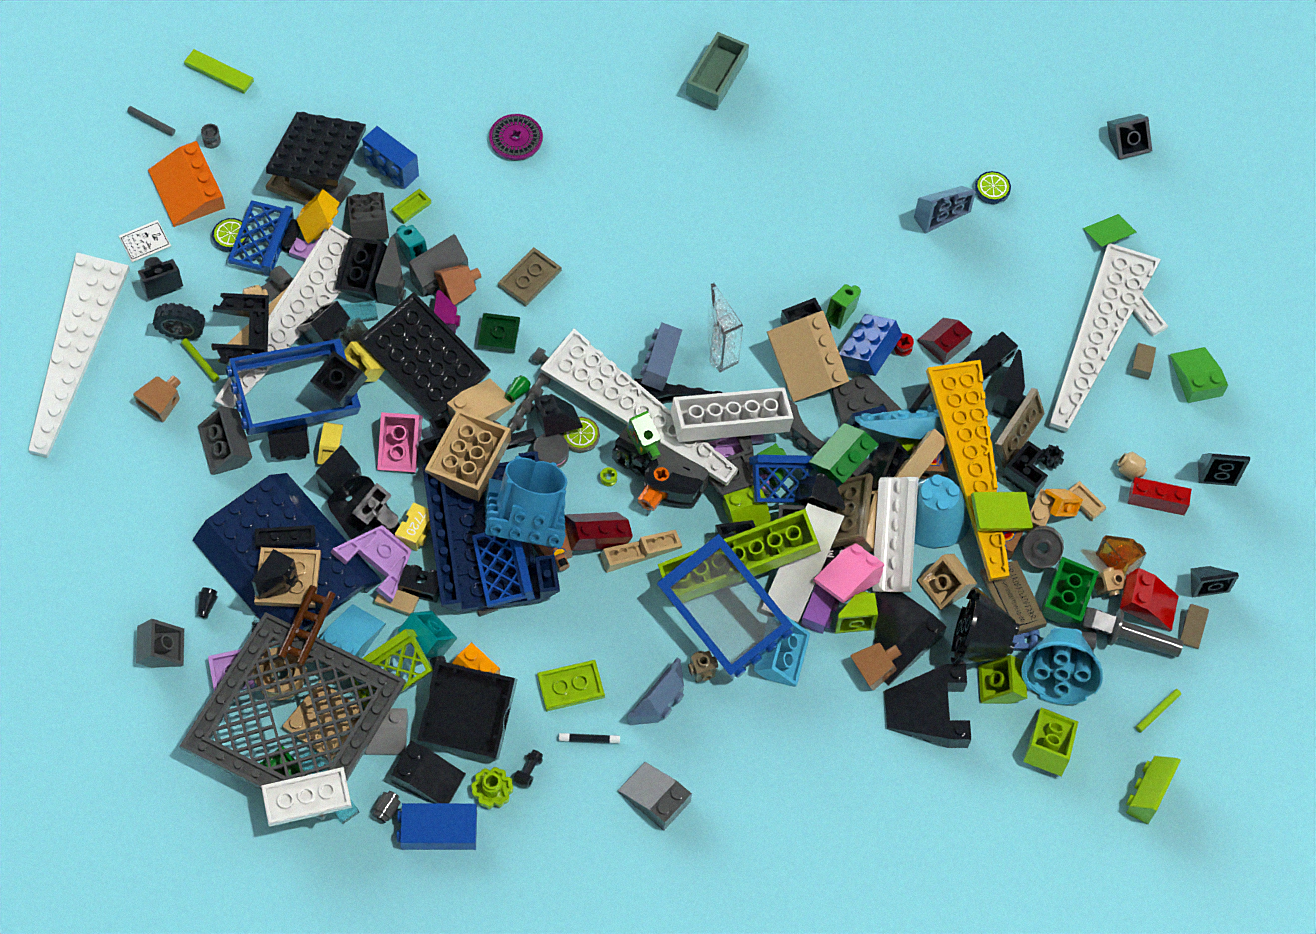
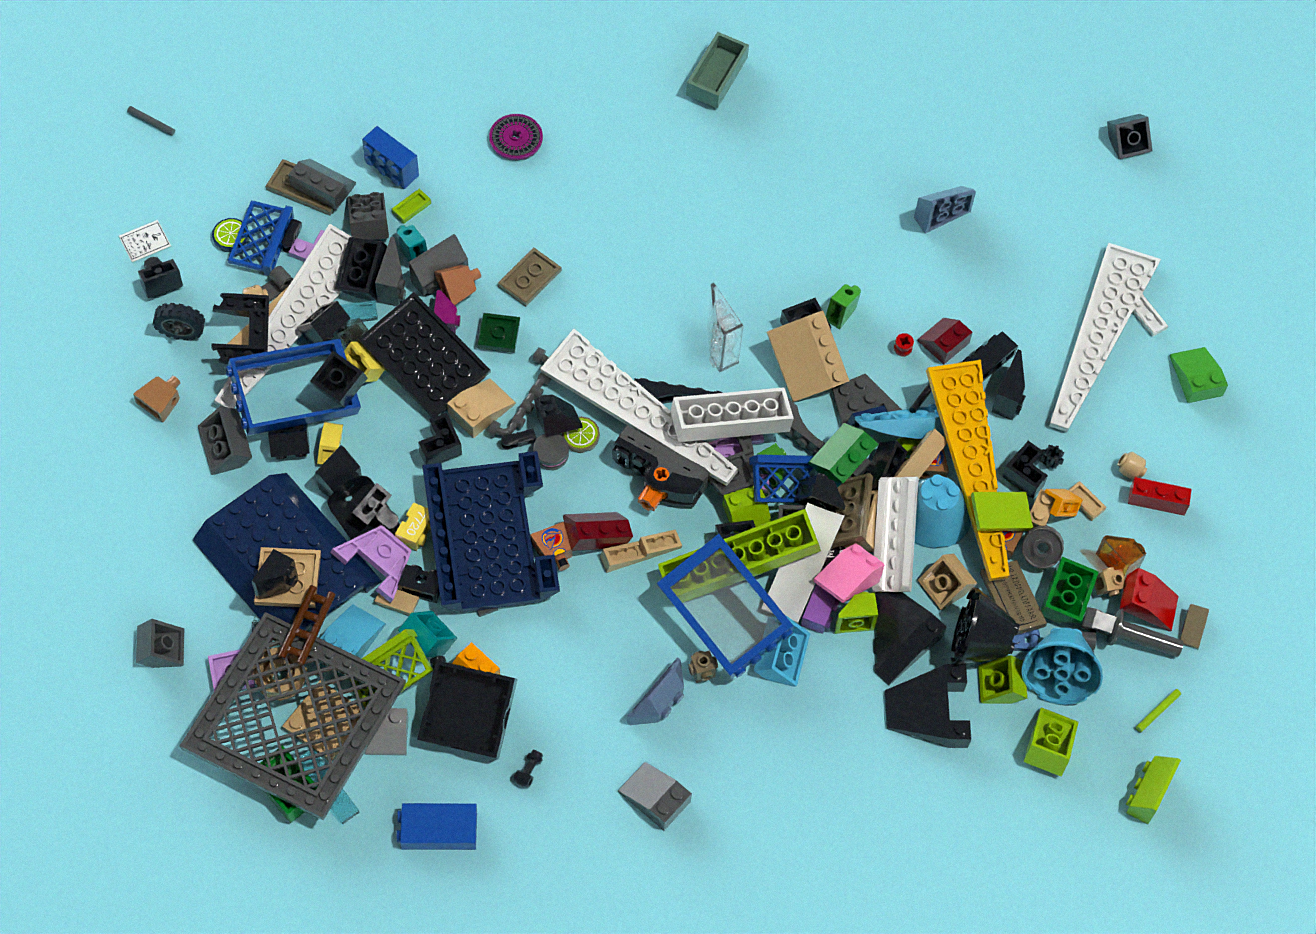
white wing [29,252,130,458] -> none
orange slope [148,141,225,227] -> none
lime bar [181,338,220,382] -> none
lime tile [184,49,254,94] -> none
black cone [196,587,218,618] -> none
dark grey wheel [201,123,221,149] -> none
black tile [255,525,316,549] -> none
white tile [261,767,352,827] -> none
black plate [266,112,366,187] -> none
yellow slope [296,189,340,244] -> none
dark grey brick [372,790,401,823] -> none
bright pink slope [377,412,423,472] -> none
black slope [391,740,466,803] -> none
tan slope [425,409,511,502] -> none
lime plant [471,767,513,809] -> none
blue fence [472,532,535,608] -> none
dark azure hose [485,456,567,548] -> none
green cone [505,375,531,403] -> none
lime tile [537,660,605,712] -> none
black bar [559,733,620,744] -> none
lime bush [600,467,617,487] -> none
torso [626,411,661,460] -> none
sand blue brick [640,322,682,391] -> none
blue brick [839,314,902,376] -> none
medium nougat torso [850,643,902,691] -> none
tile [975,171,1011,204] -> none
dark tan tile [995,388,1045,468] -> none
bright green sticker [1083,214,1137,247] -> none
dark tan slope [1130,343,1156,380] -> none
black slope [1191,566,1239,598] -> none
black slope [1198,453,1250,486] -> none

